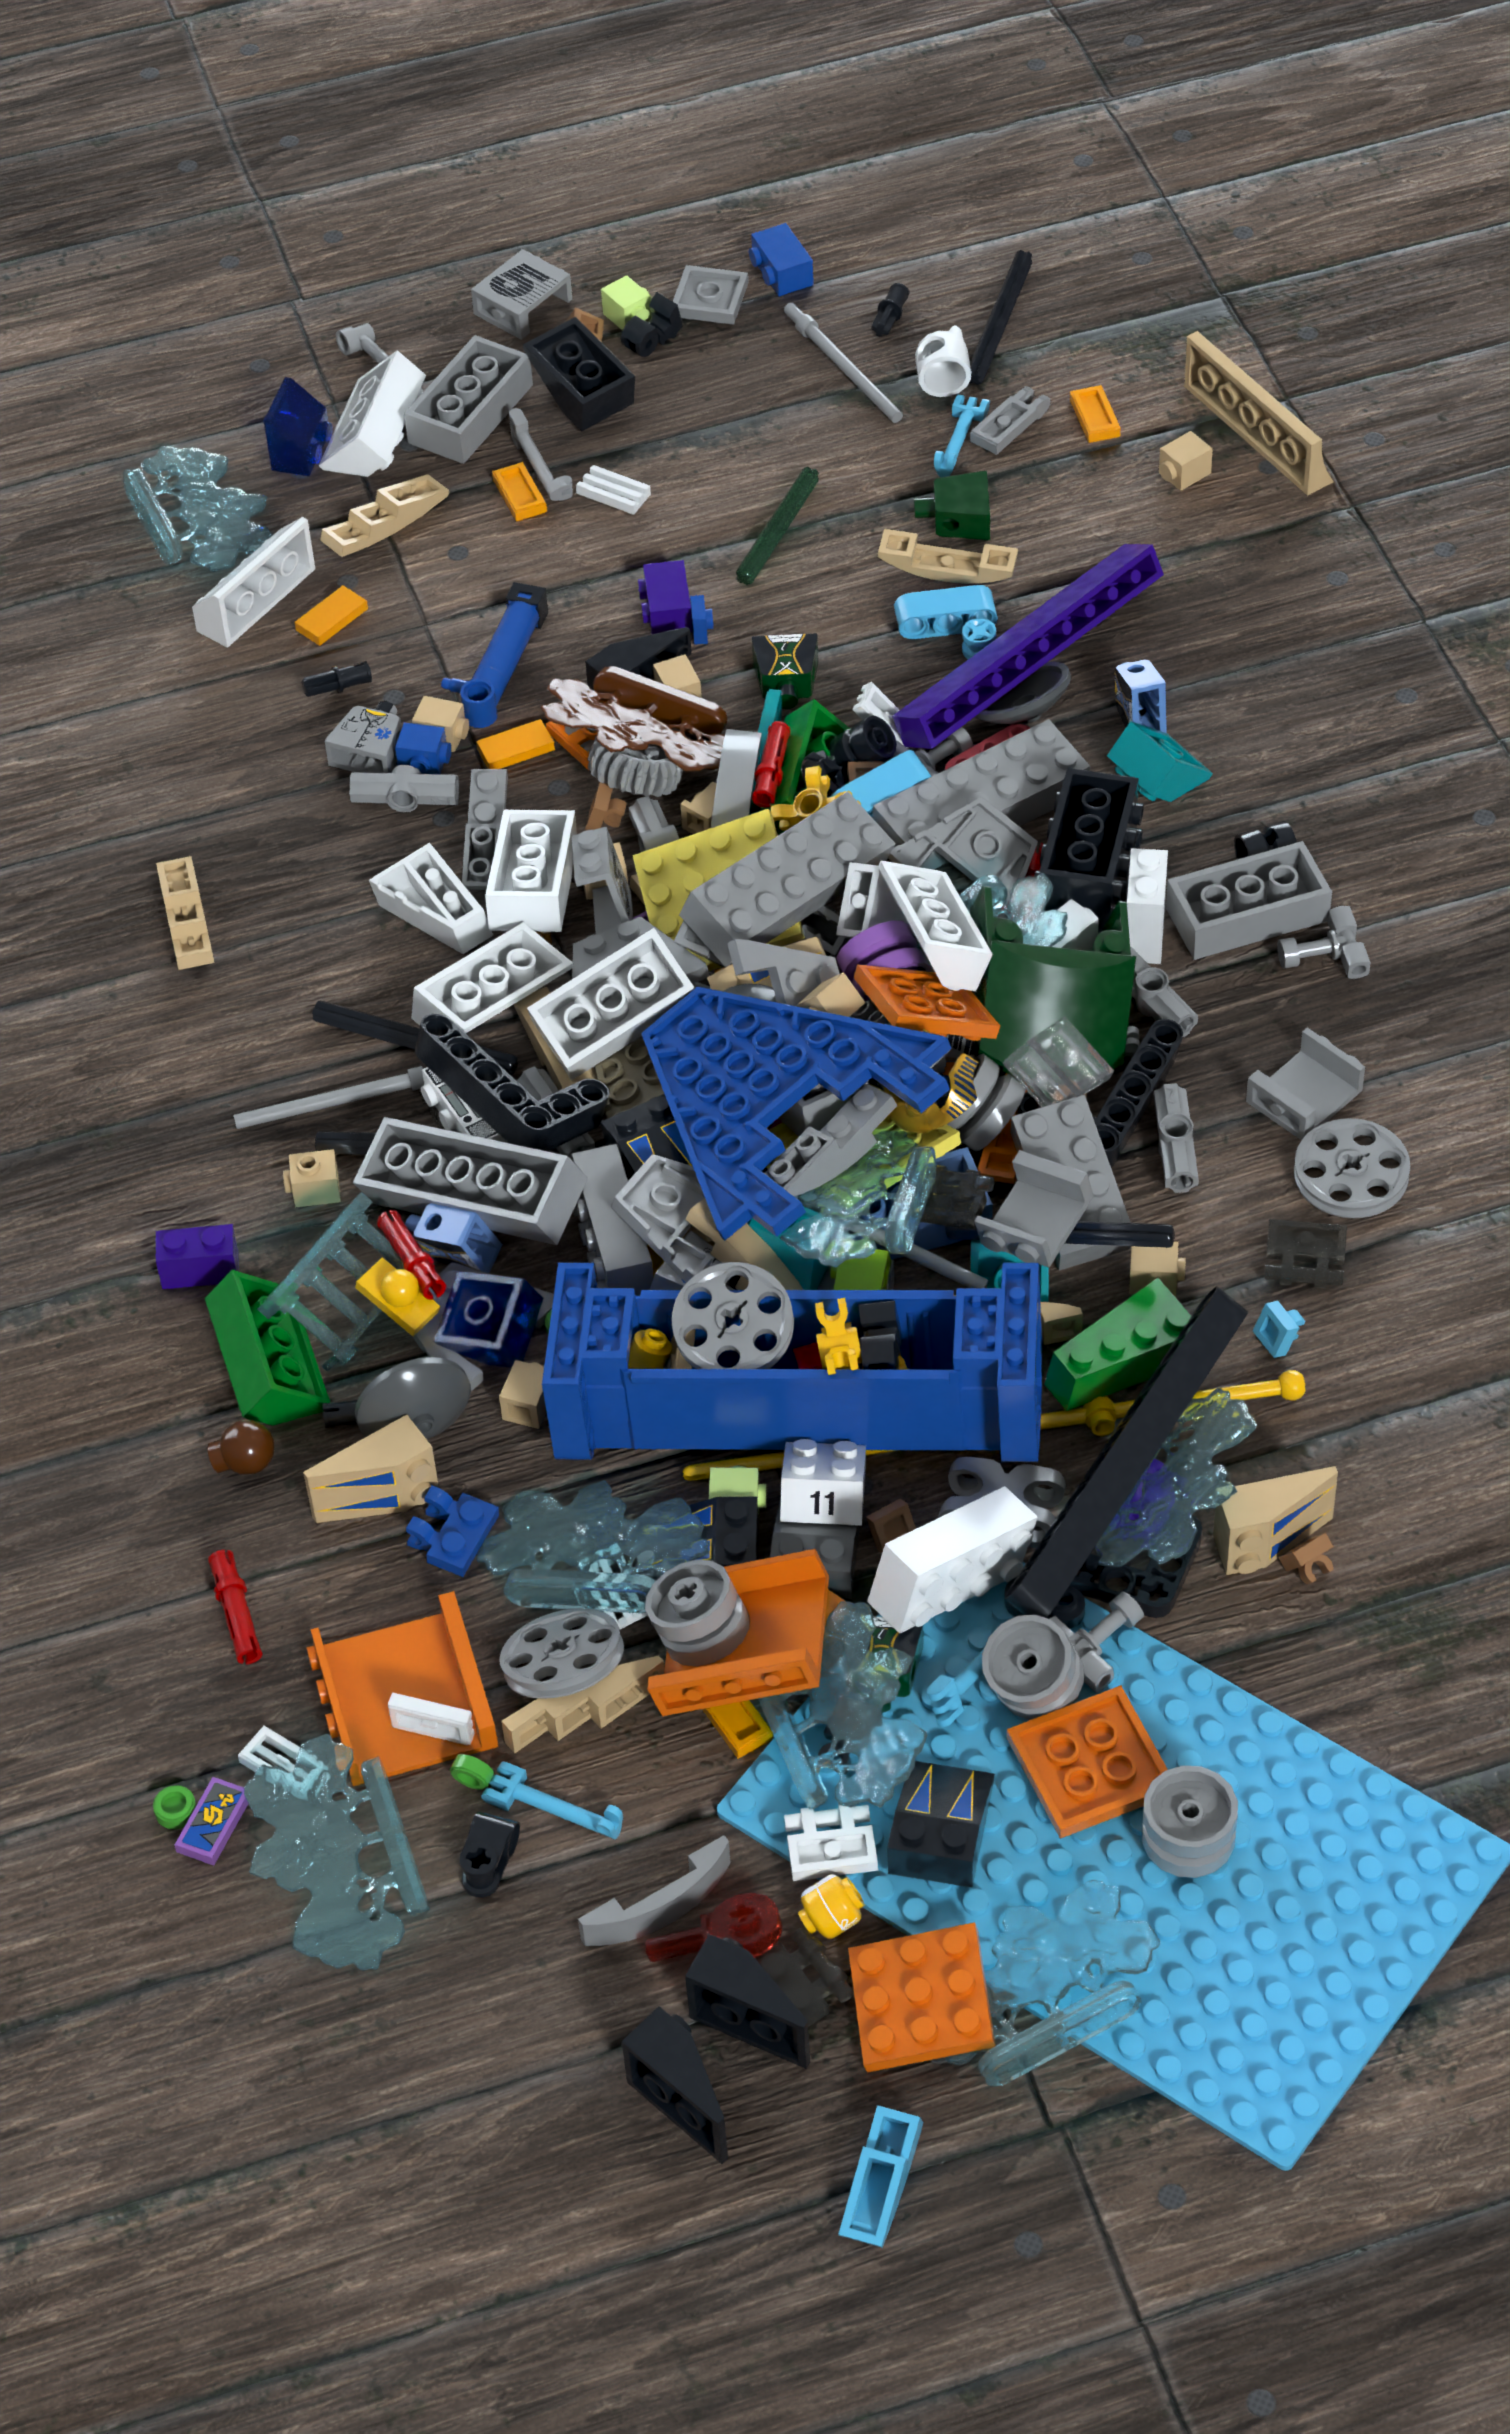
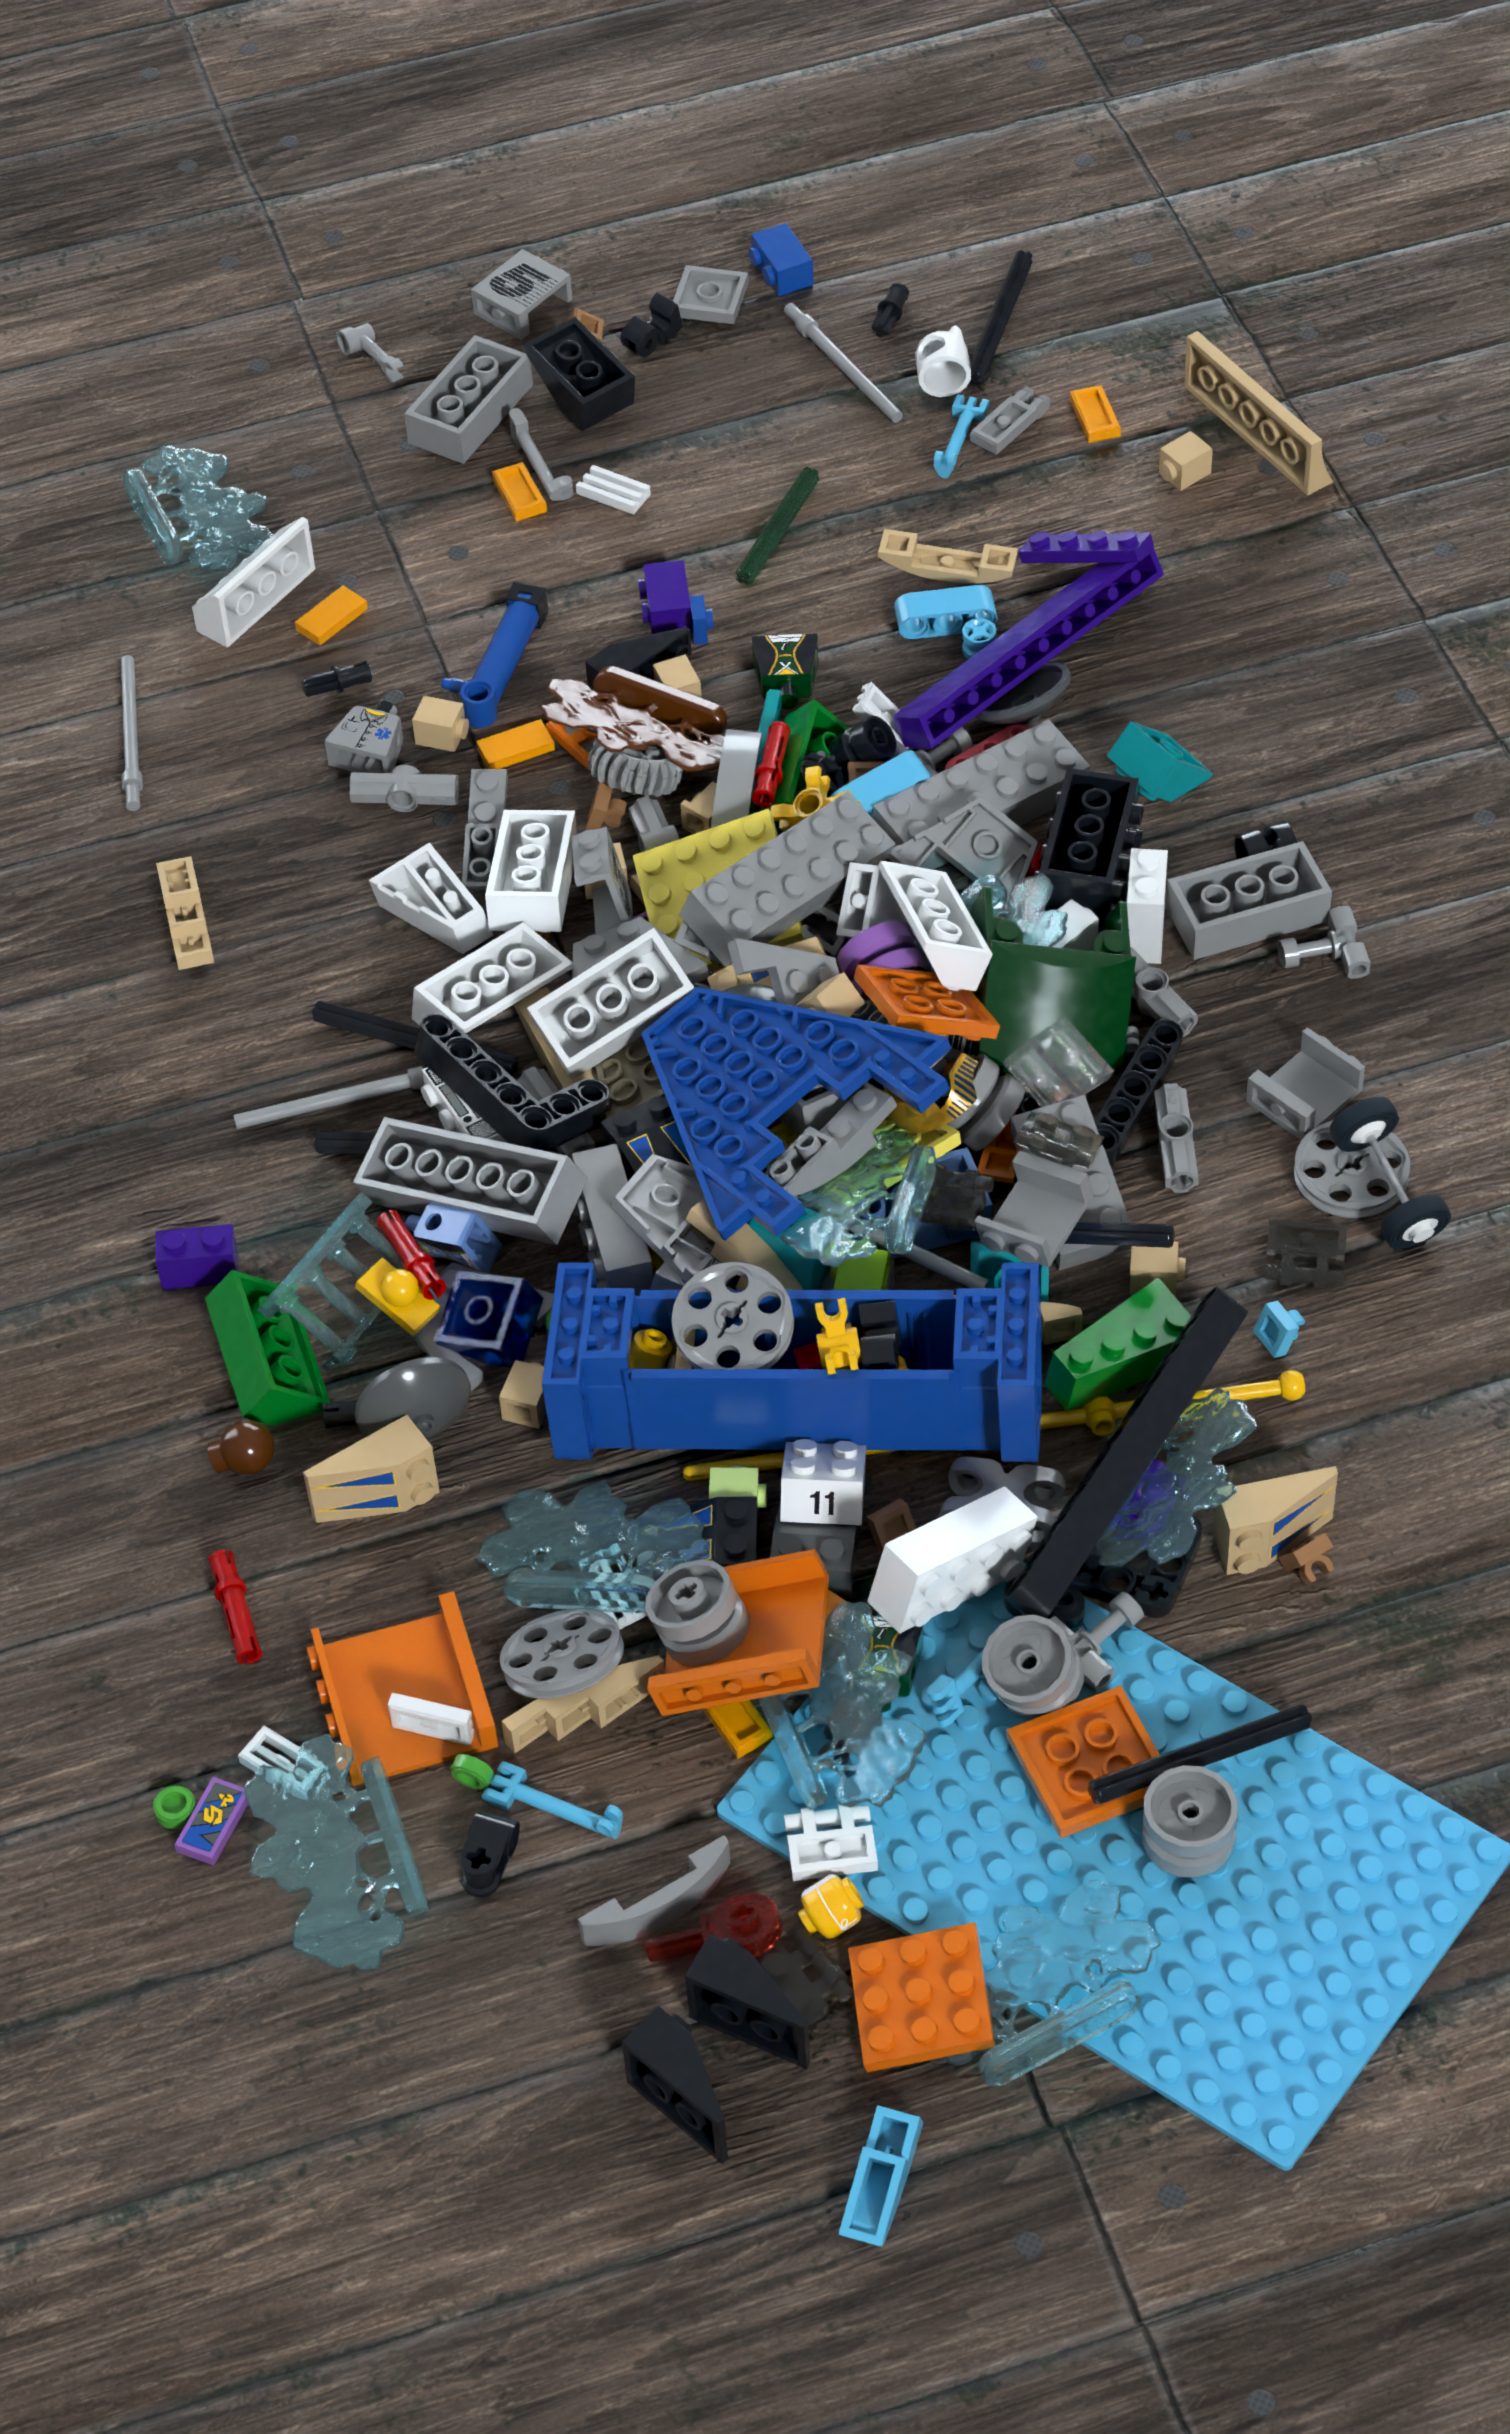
clear blue slope [264,377,333,476] -> none
tan brick [283,1149,341,1208] -> none
white slope [319,350,426,477] -> none
tan slope [320,474,449,557] -> none
blue brick [395,723,451,774] -> none
blue plate [406,1485,499,1577] -> none
yellowish green brick [601,275,652,331] -> none
black slope [887,1760,995,1888] -> none
dark green torso [914,471,990,540] -> none
medium blue torso [1115,660,1167,733] -> none
none -> light grey bar [121,655,143,811]
none -> clear smoke plate [1015,1111,1104,1169]
none -> dark purple plate [1018,530,1154,563]
none -> black axle [1087,1705,1312,1804]
none -> black axle [1329,1097,1451,1249]

